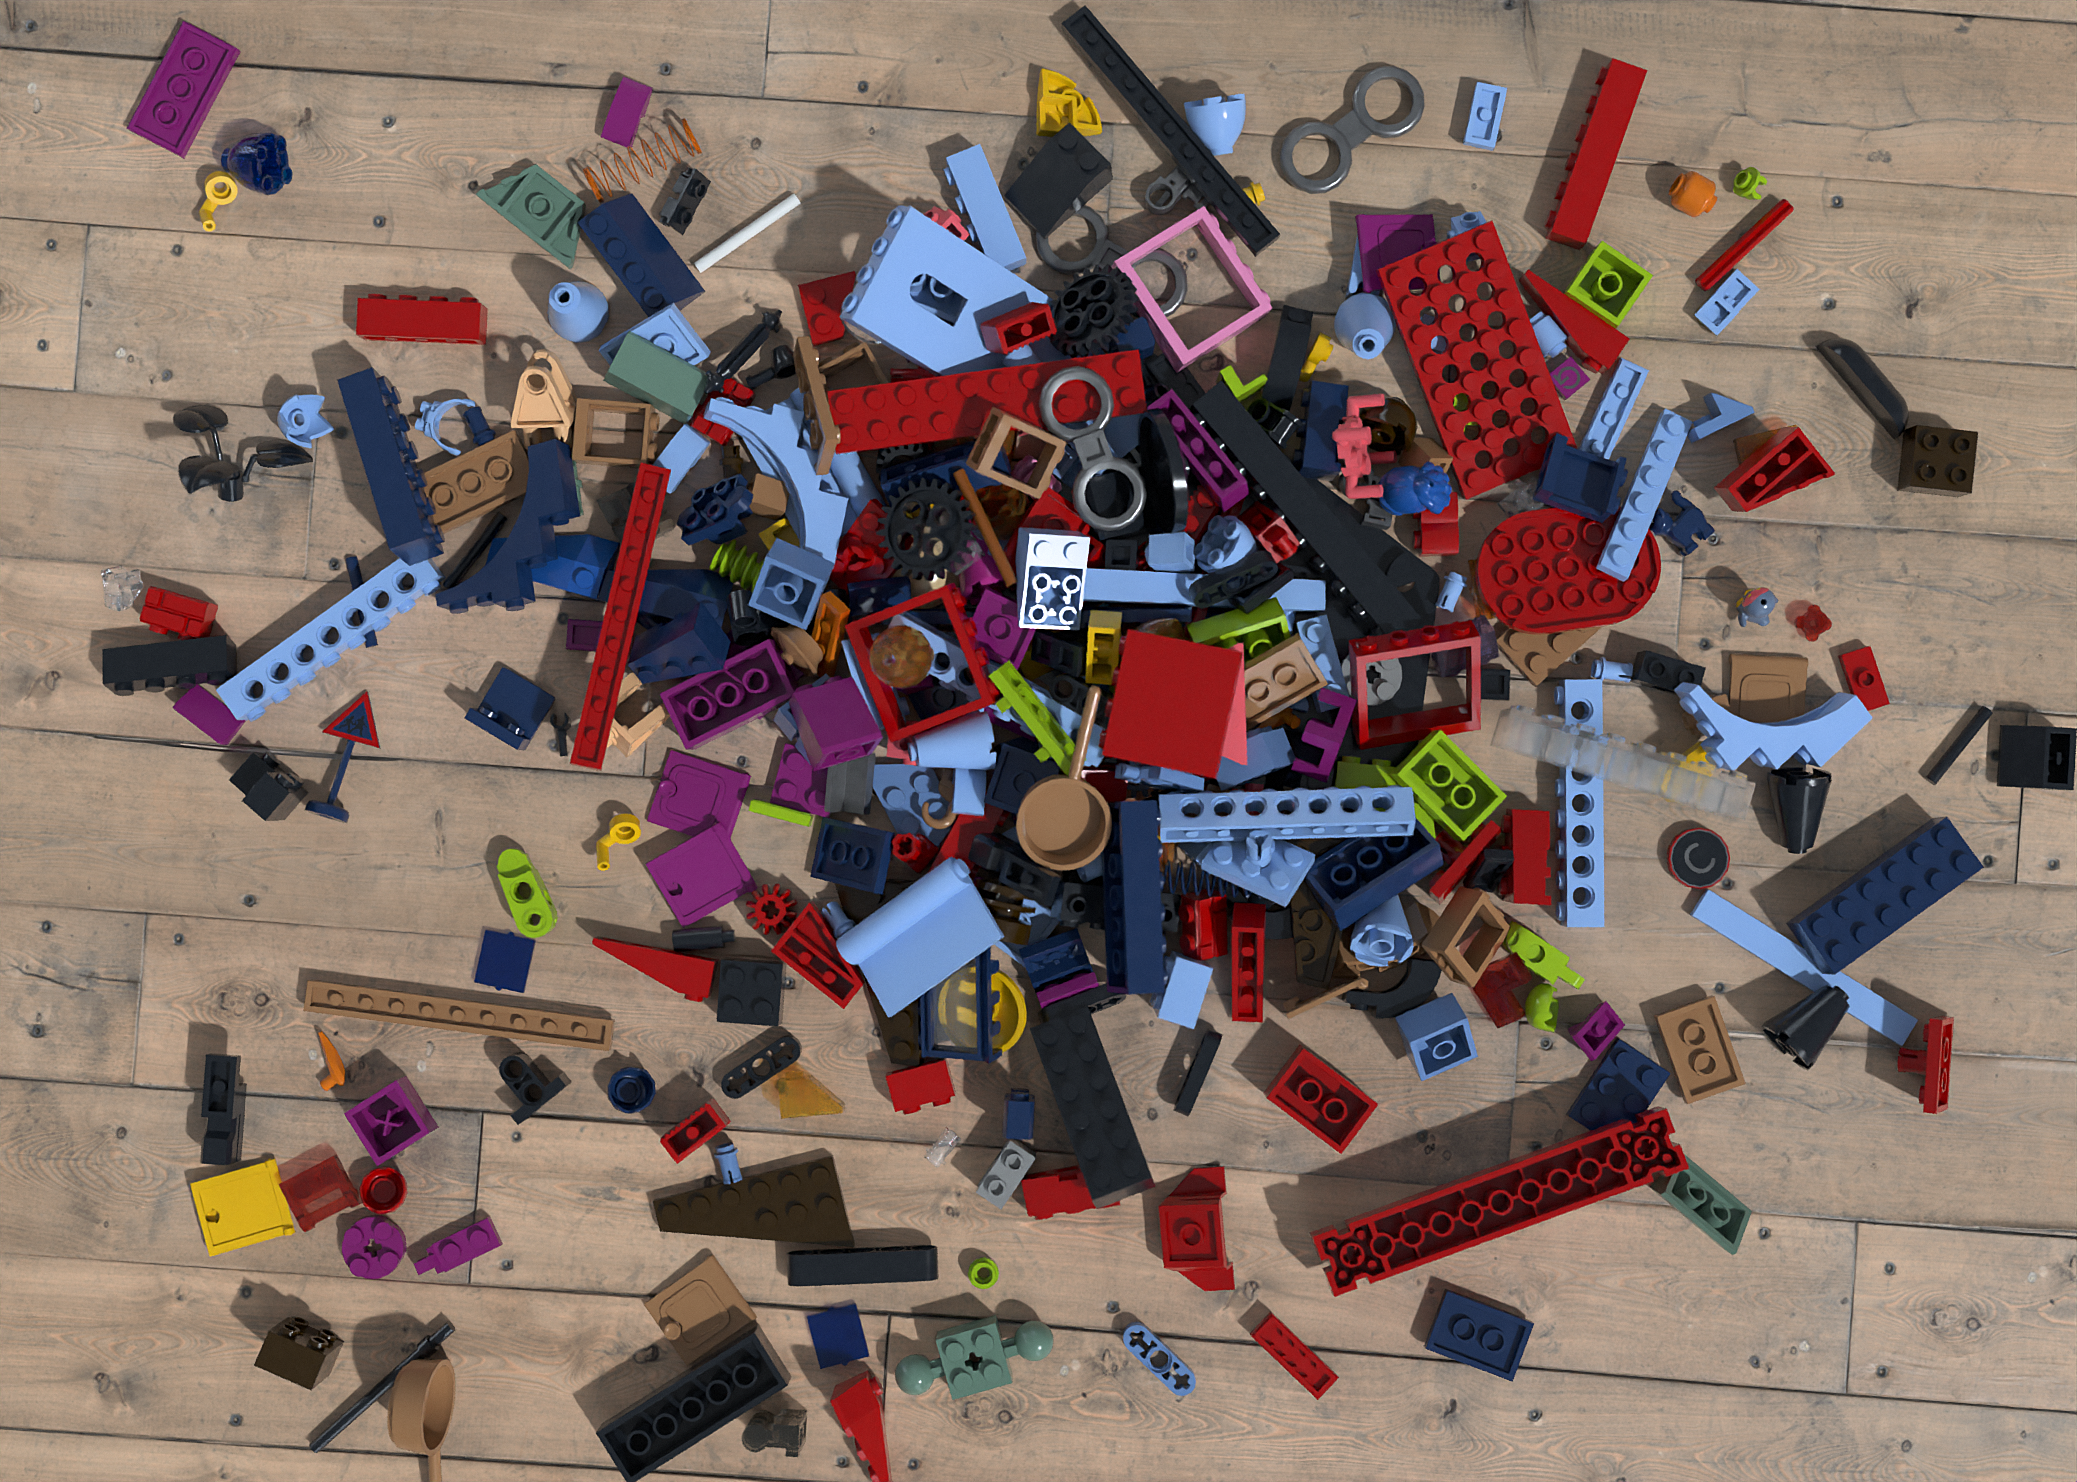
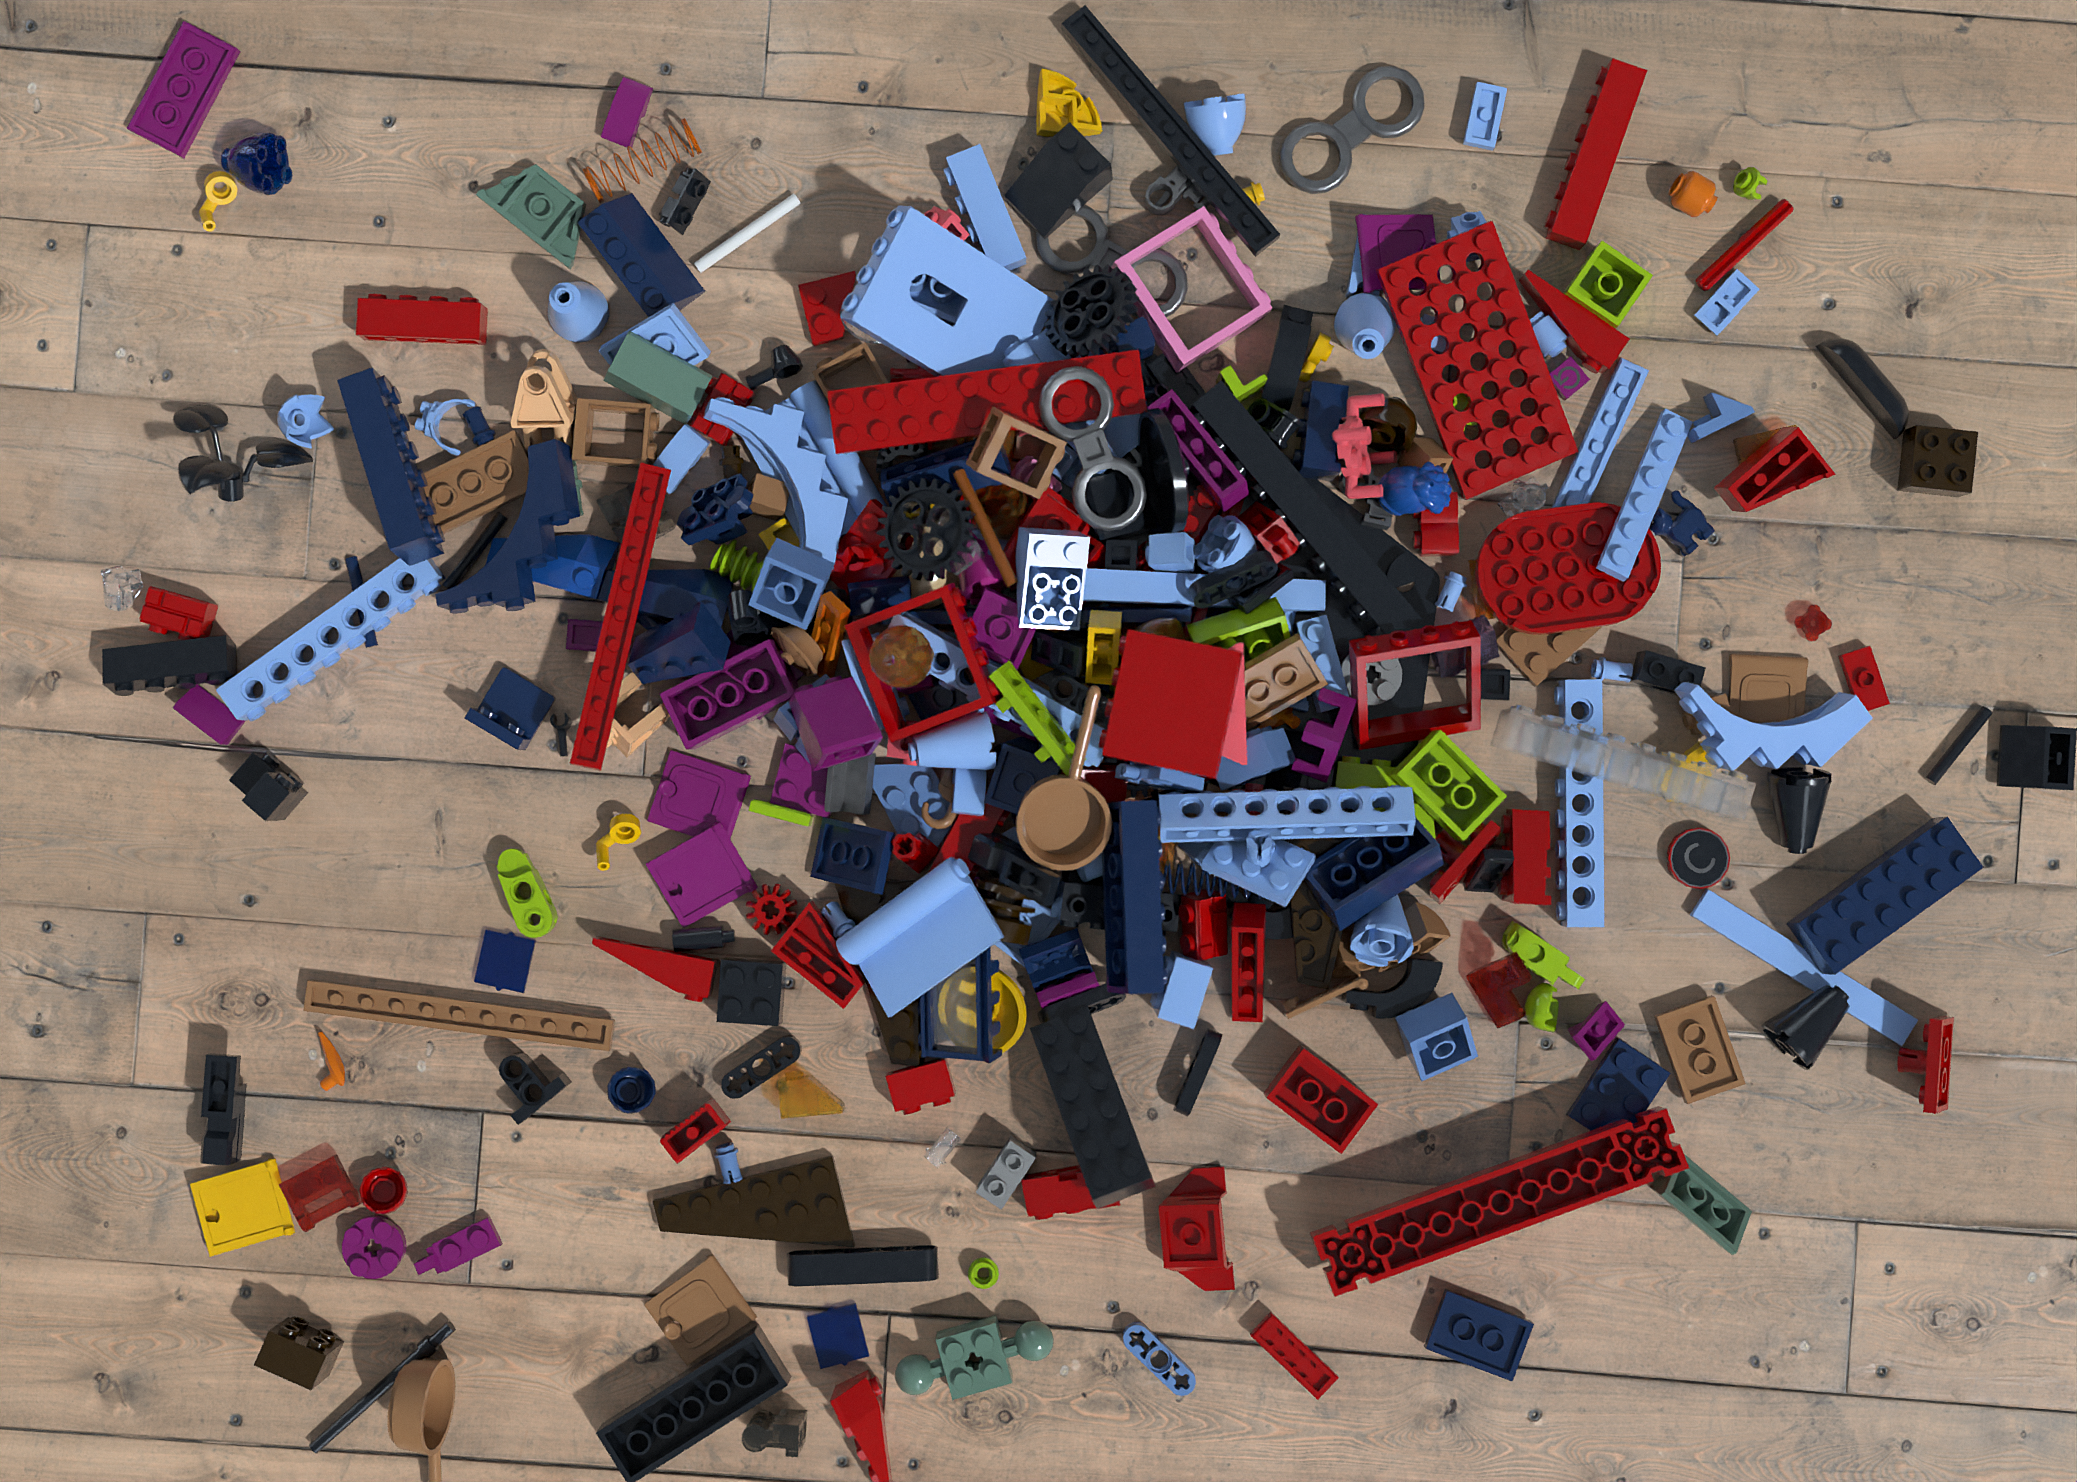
dark blue piece [305,691,381,823] -> none
magenta brick [344,1076,439,1166] -> none
black wheel [704,310,782,394] -> none
medium nougat wing [793,336,841,475] -> none
red brick [980,302,1057,355] -> none
dark blue brick [1002,1088,1035,1140] -> none
medium nougat window [1421,886,1511,988] -> none
dark blue panel [1532,434,1628,523] -> none
sand blue animal [1736,587,1778,627] -> none

